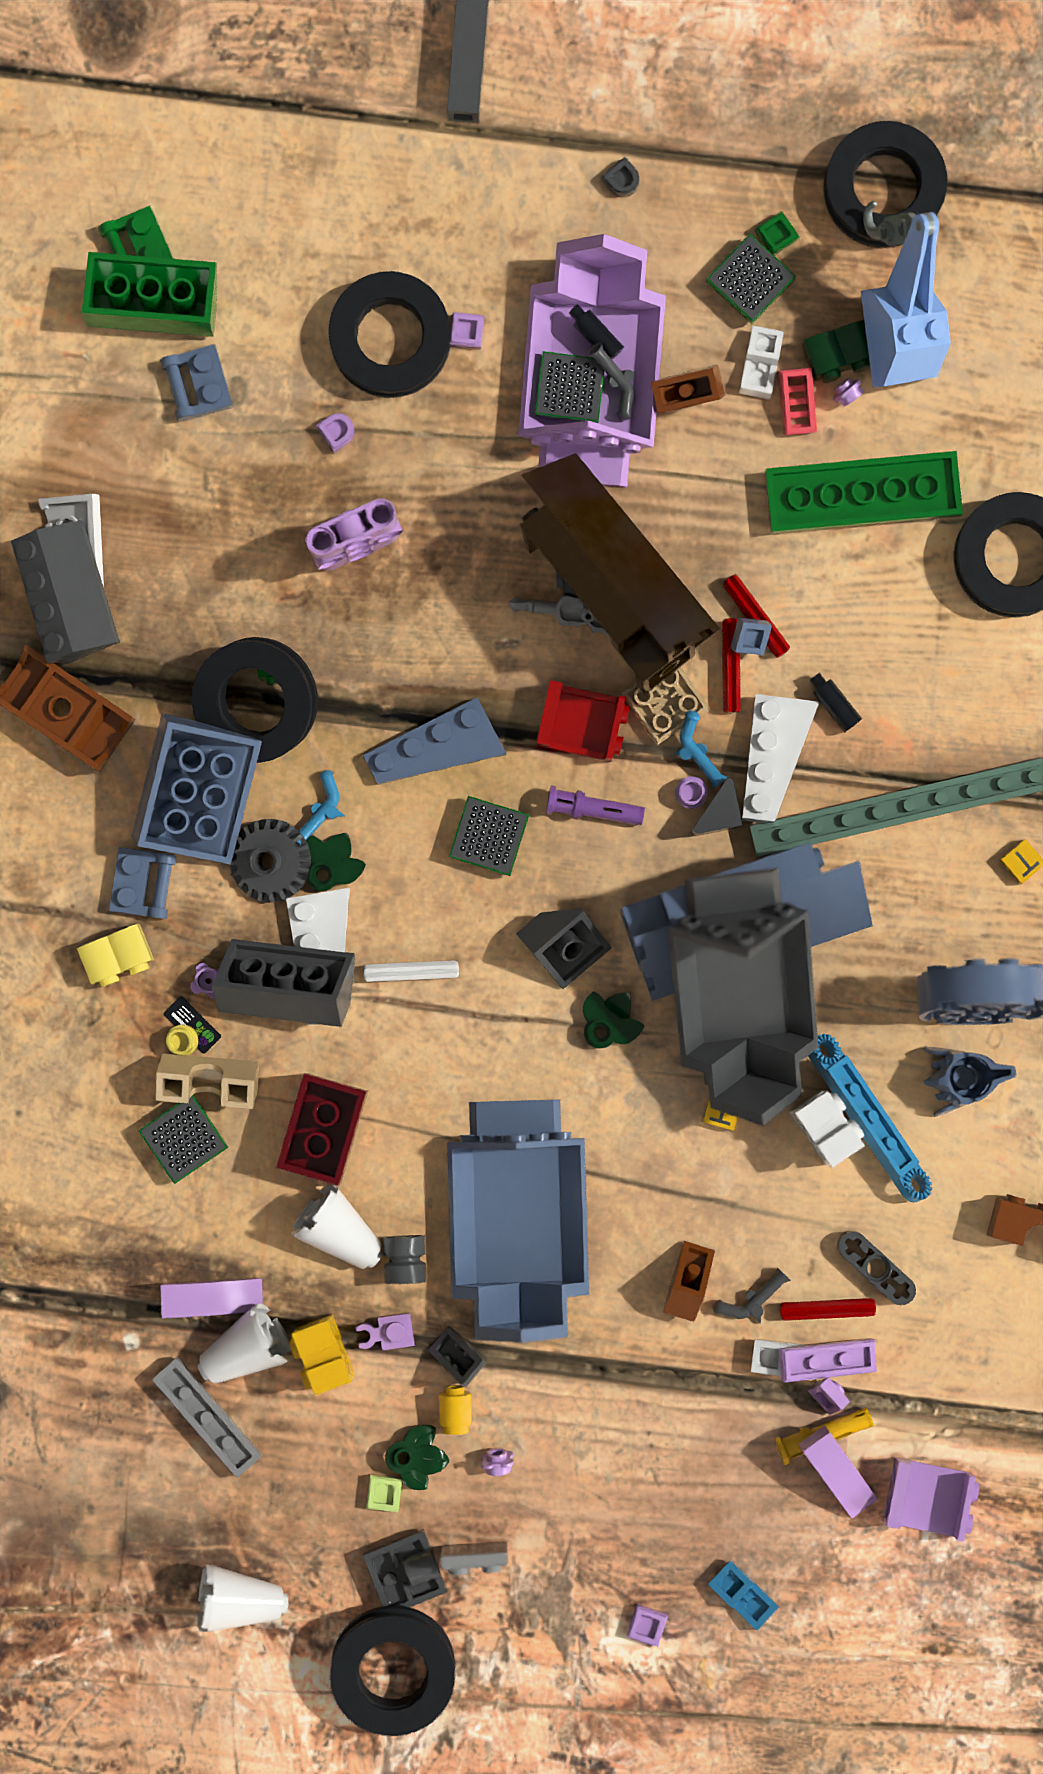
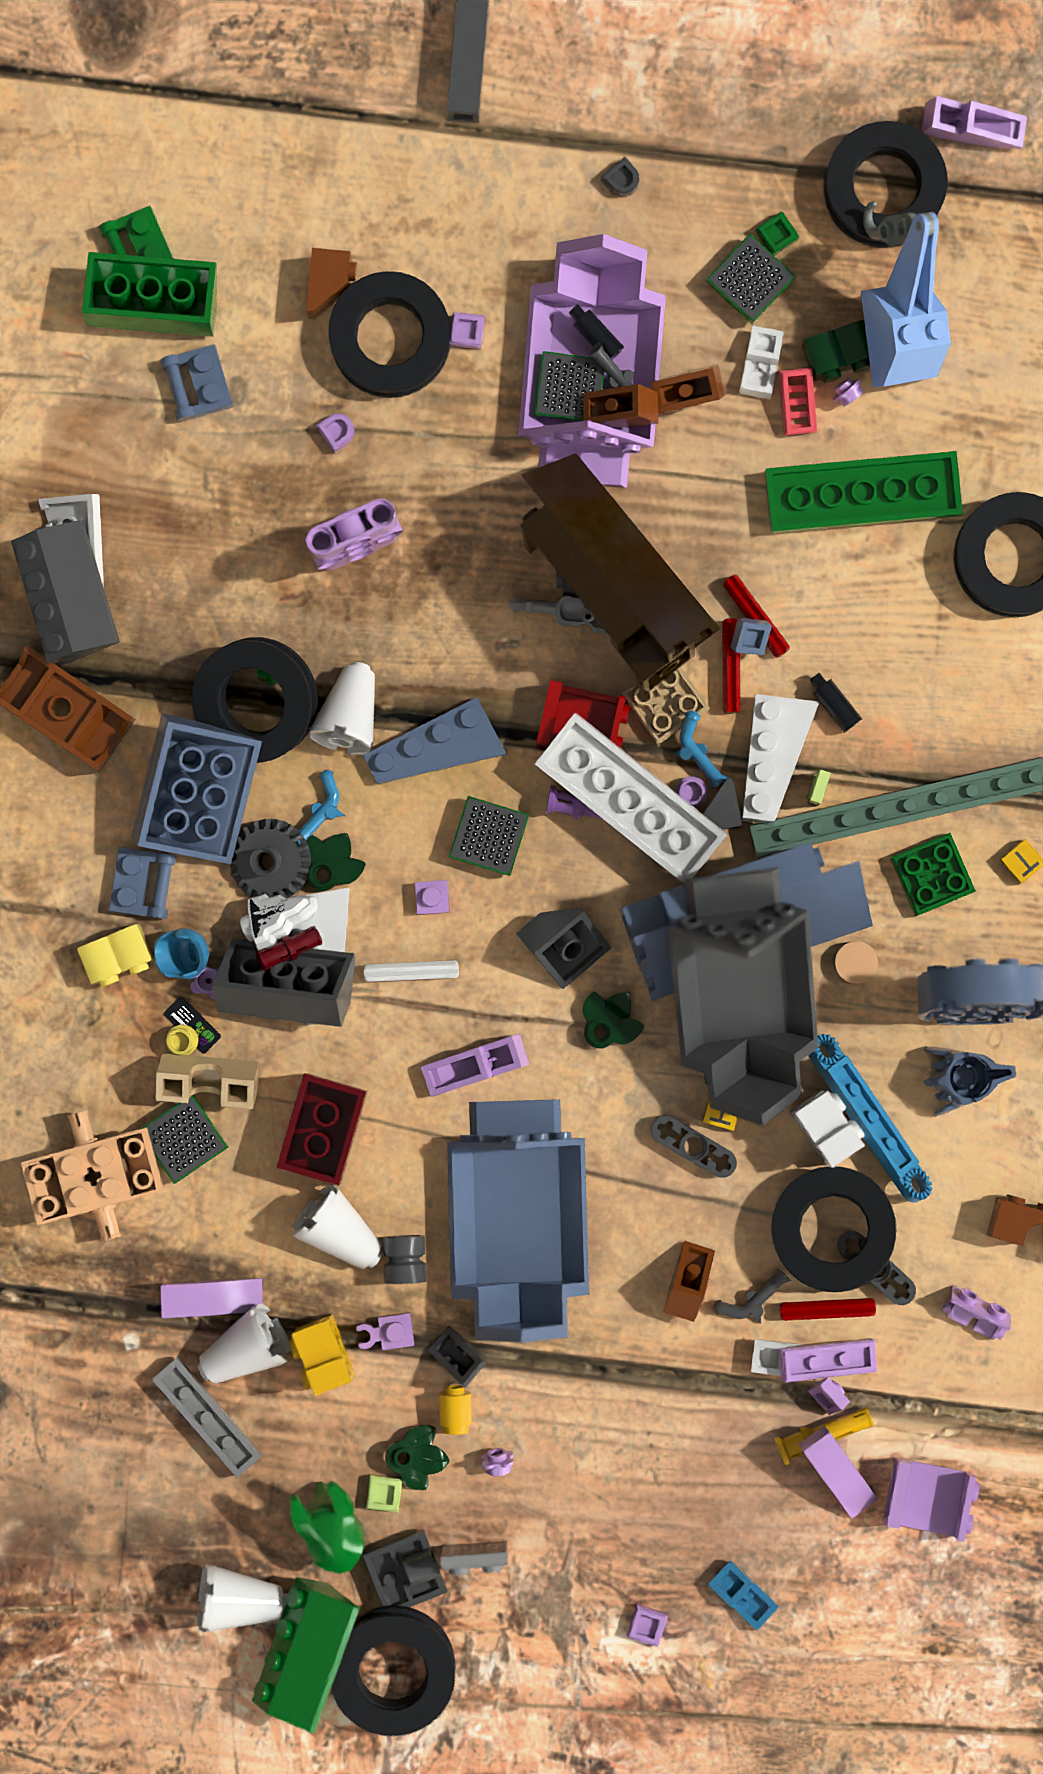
none -> light nougat slope [21,1110,164,1242]
none -> dark azure hair [154,928,209,979]
none -> white rock [240,894,318,951]
none -> green slope [252,1577,359,1733]
none -> dark red pin [255,926,323,971]
none -> green piece [289,1481,365,1574]
none -> dark orange slope [306,248,357,319]
none -> white cone [310,662,375,755]
none -> lavender plate [415,880,449,915]
none -> lavender slope [421,1034,530,1097]
none -> white plate [535,713,728,884]
none -> dark orange slope [583,384,658,428]
none -> dark grey beam [651,1115,737,1178]
none -> black tyre [771,1166,896,1292]
none -> yellowish green tile [806,770,831,806]
none -> light nougat piece [834,941,878,984]
none -> green tile [890,833,976,917]
none -> lavender slope [921,96,1027,149]
none -> lavender hinge [942,1285,1011,1340]

